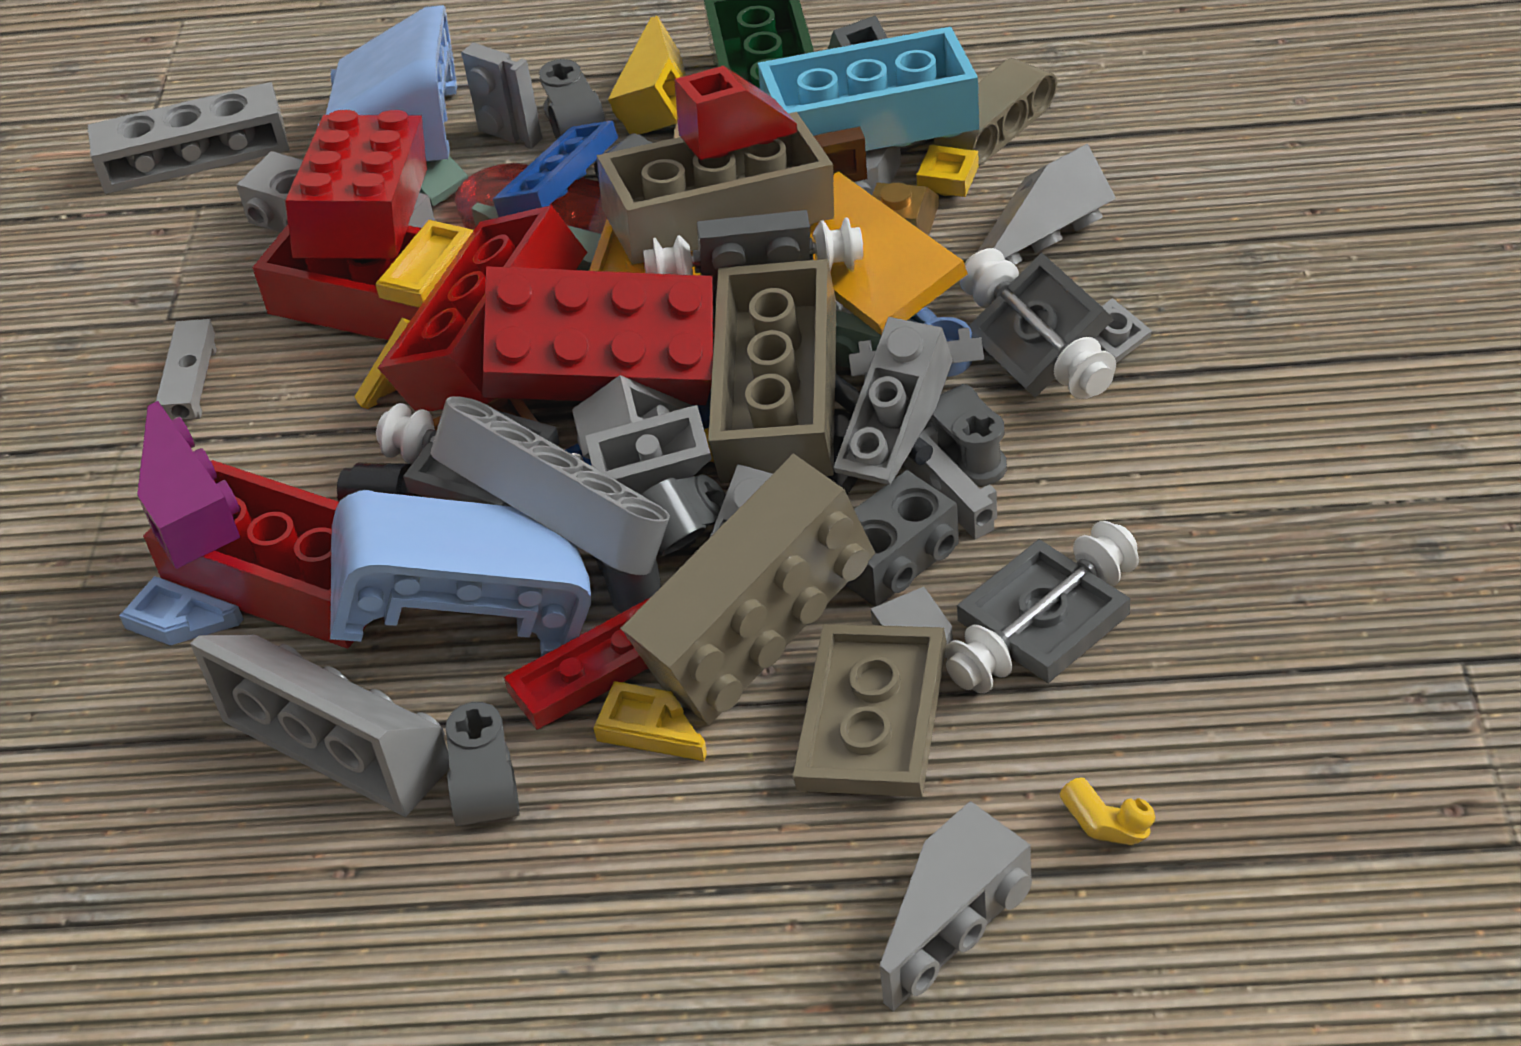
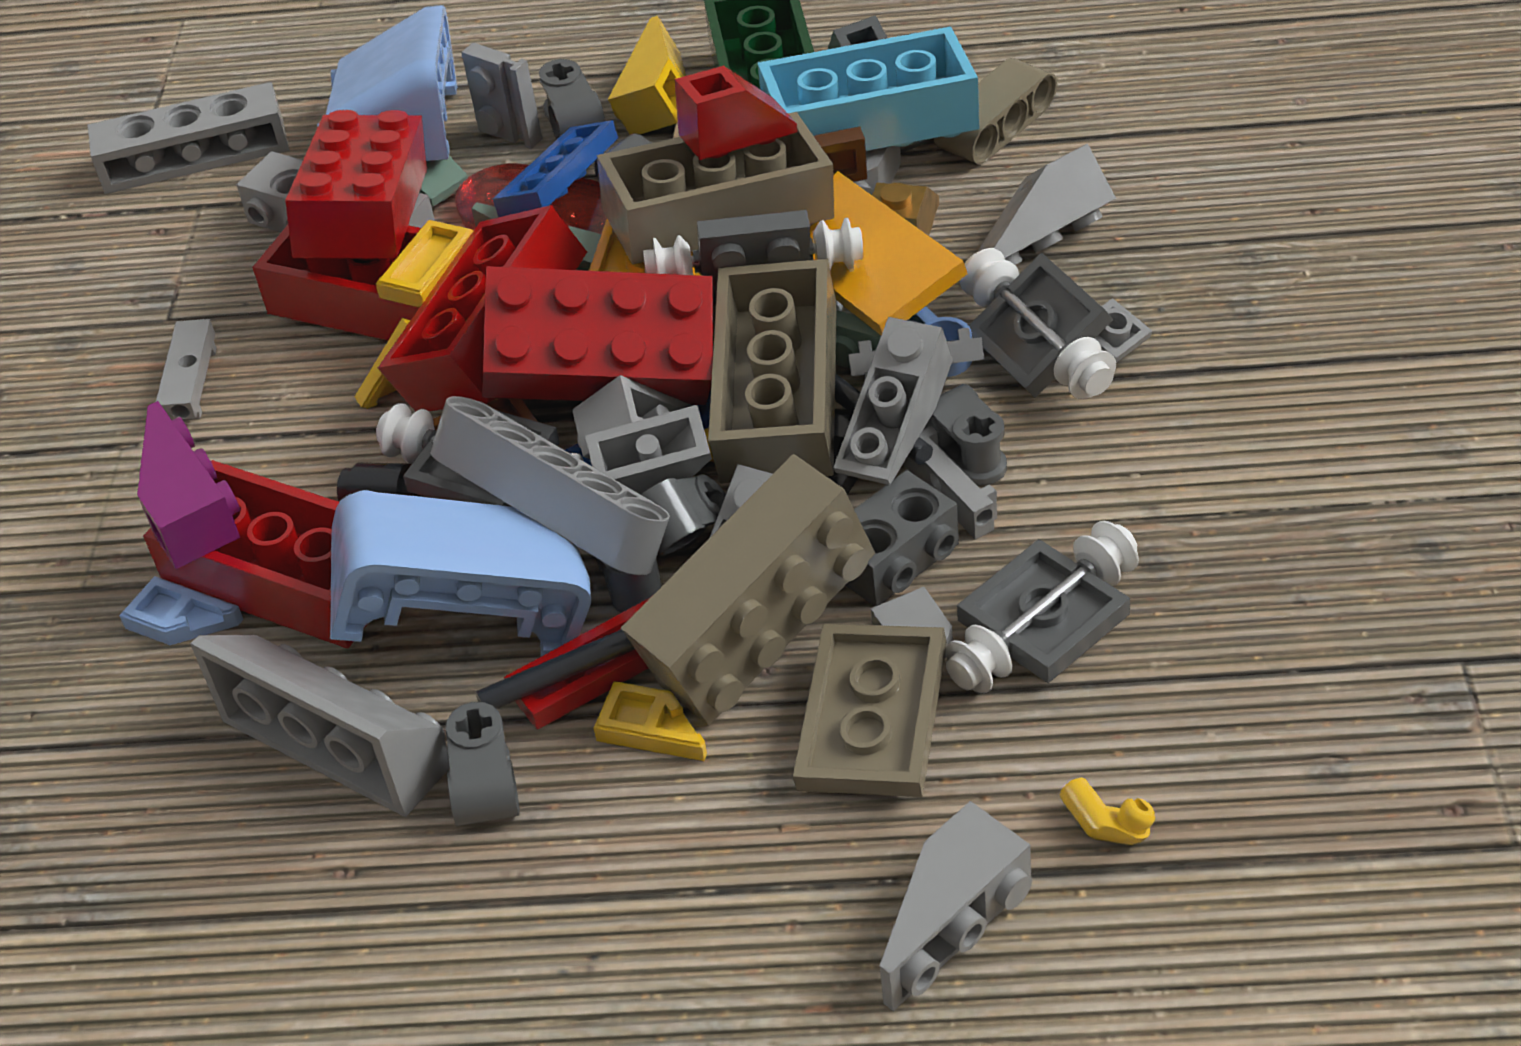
yellow plate [916,145,979,197] -> none
none -> black bar [475,629,635,709]

